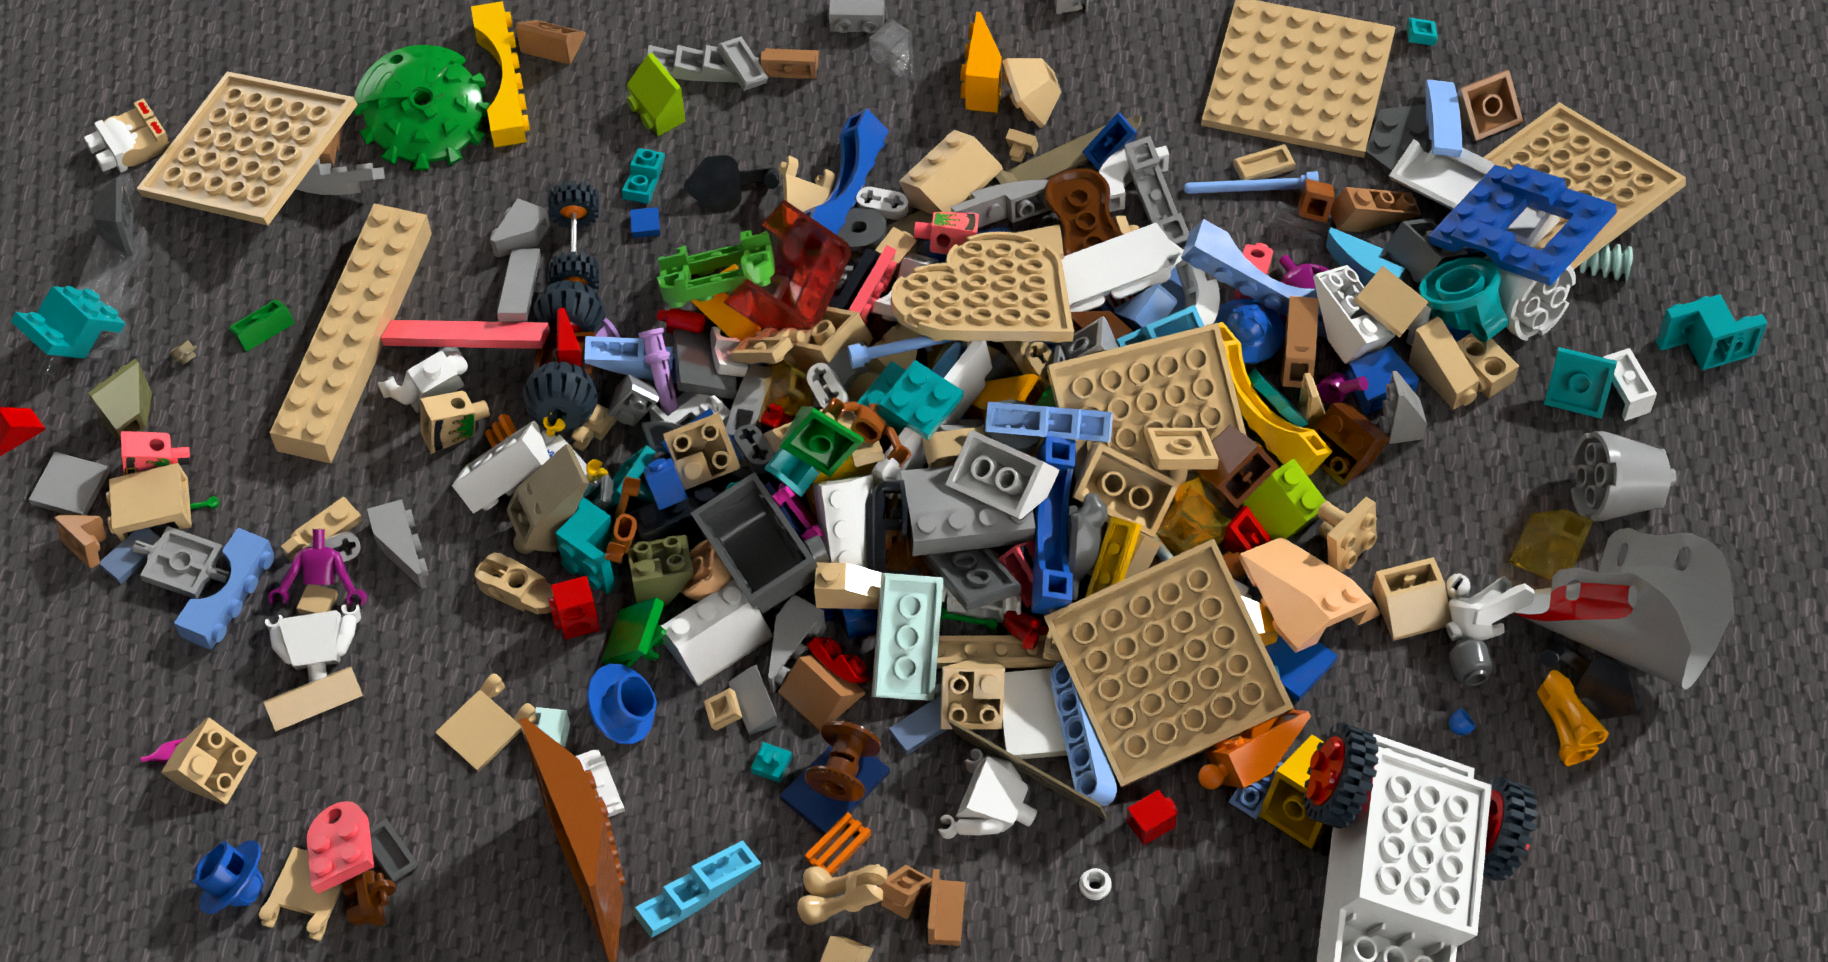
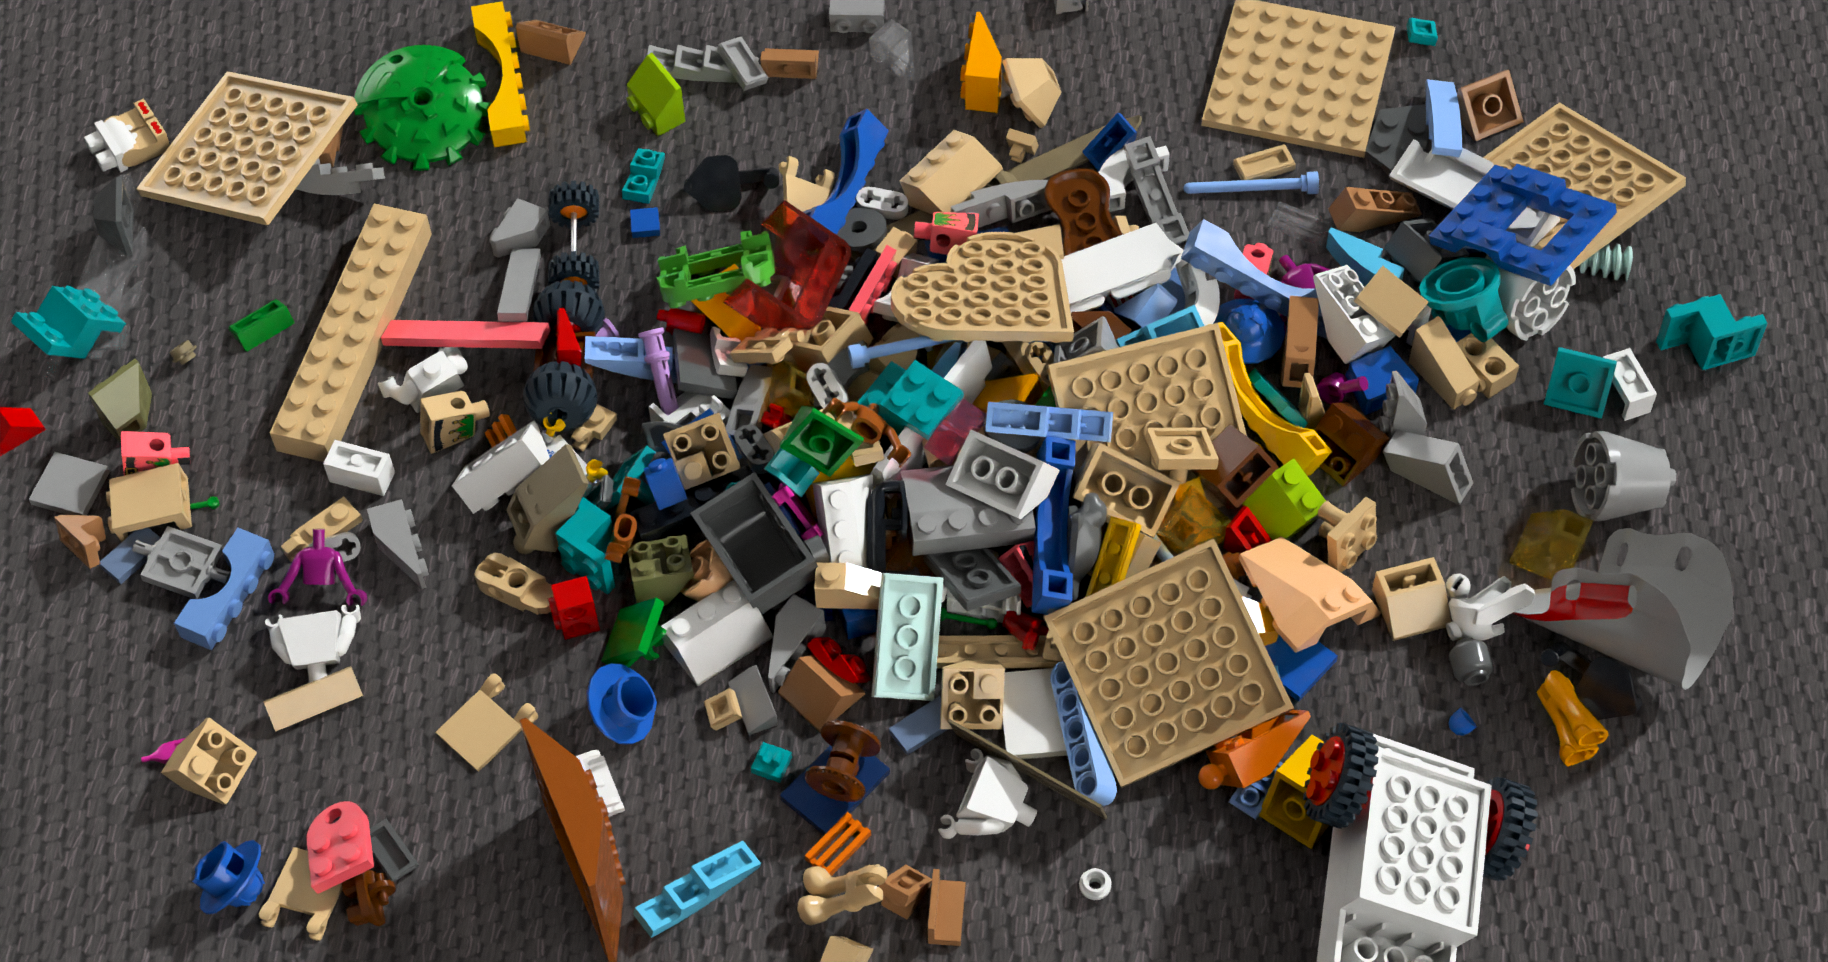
tan tile [297,584,338,615] -> none
light aqua brick [535,707,570,748] -> none
light grey slope [607,374,659,427] -> none
red brick [1126,790,1178,845] -> none
dark orange brick [1298,179,1335,223] -> none
none -> white panel [323,440,395,496]
none -> clear pink slope [924,399,987,465]
none -> light grey slope [1383,430,1473,505]

